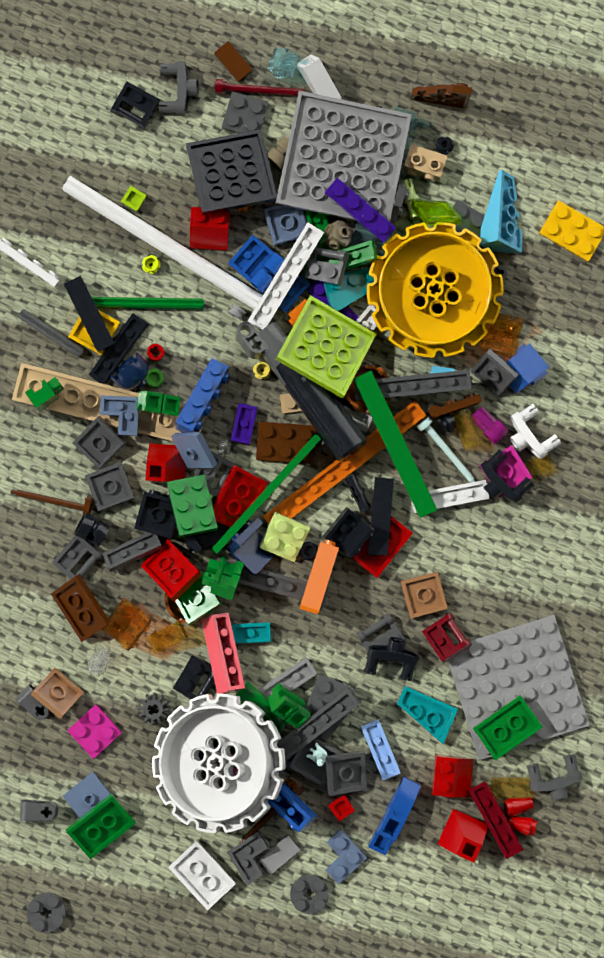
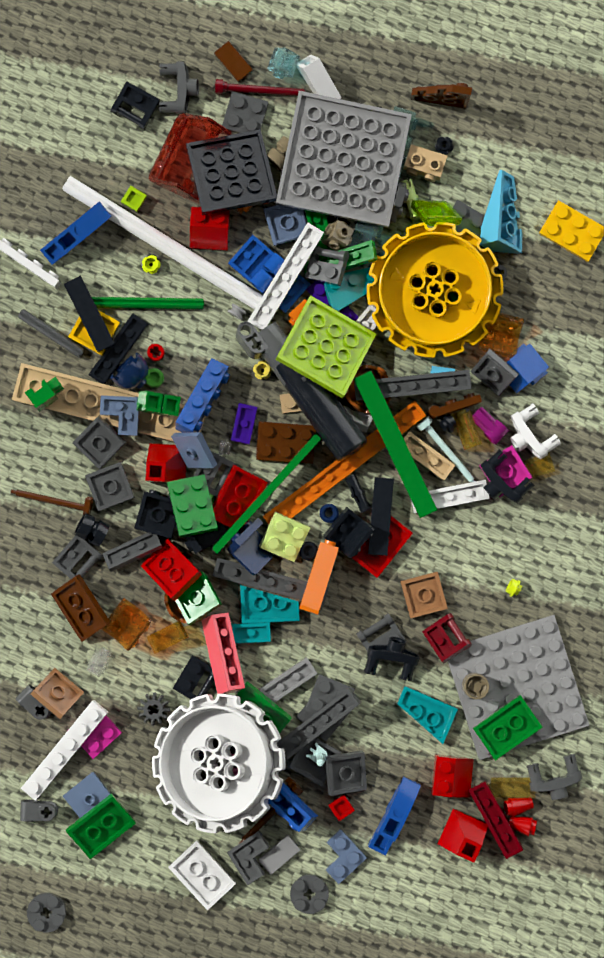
green hips [202,556,244,601] -> none
green hips [268,683,311,729] -> none
dark purple plate [324,178,396,243] -> none
light blue plate [361,719,401,780] -> none
none -> white plate [21,700,108,801]
none -> blue slope [40,201,112,265]
none -> clear red windscreen [149,113,232,201]
none -> teal wing [240,585,300,623]
none -> dark blue plate [320,504,339,523]
none -> tan plate [404,431,456,481]
none -> dark tan wheel [462,673,489,699]
none -> neon yellow plate [505,579,522,597]

